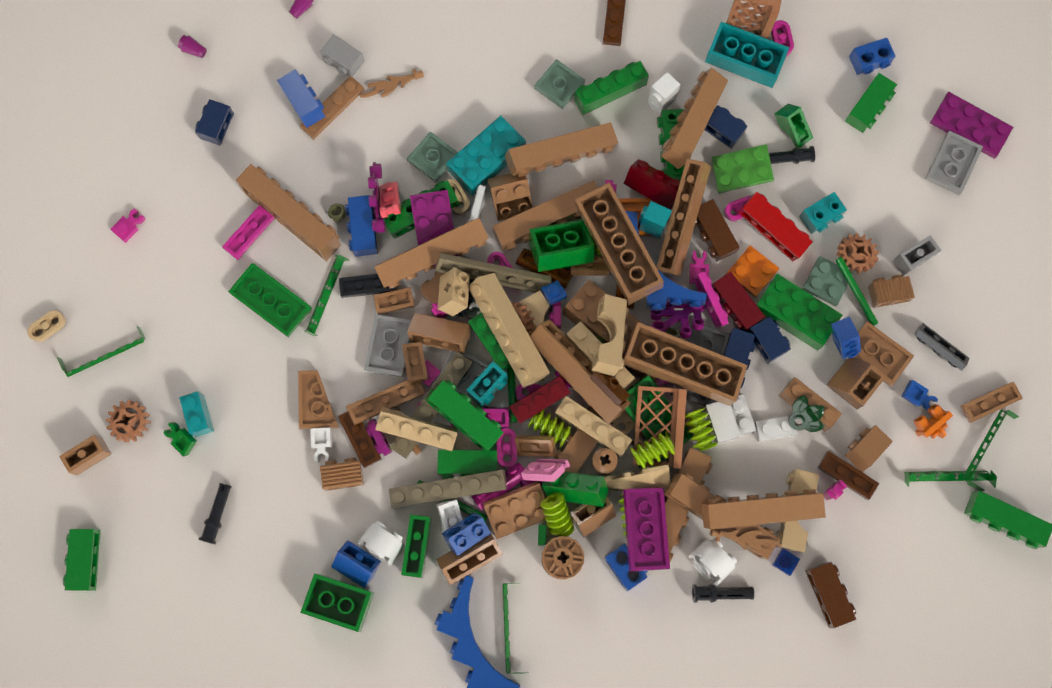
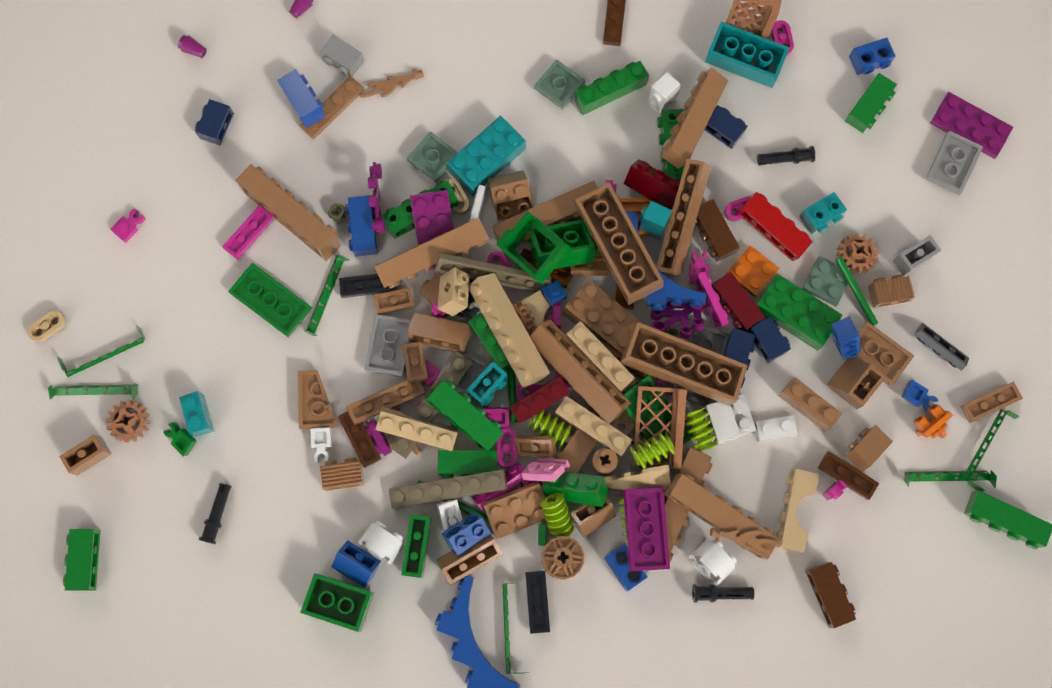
coral plate [379,182,401,218] -> none
medium nougat brick [505,122,619,177] -> none
reddish brown plate [590,372,631,406] -> none
tan arch [592,294,629,376] -> none
medium nougat brick [702,489,826,529] -> none
bright green plate [711,144,774,194] -> none
clear blue plate [772,548,800,576] -> none
green arch [774,104,813,148] -> none
dark green plate [789,395,825,432] -> none
none -> green piece [48,383,138,400]
none -> green piece [496,211,573,285]
none -> black plate [525,571,550,634]

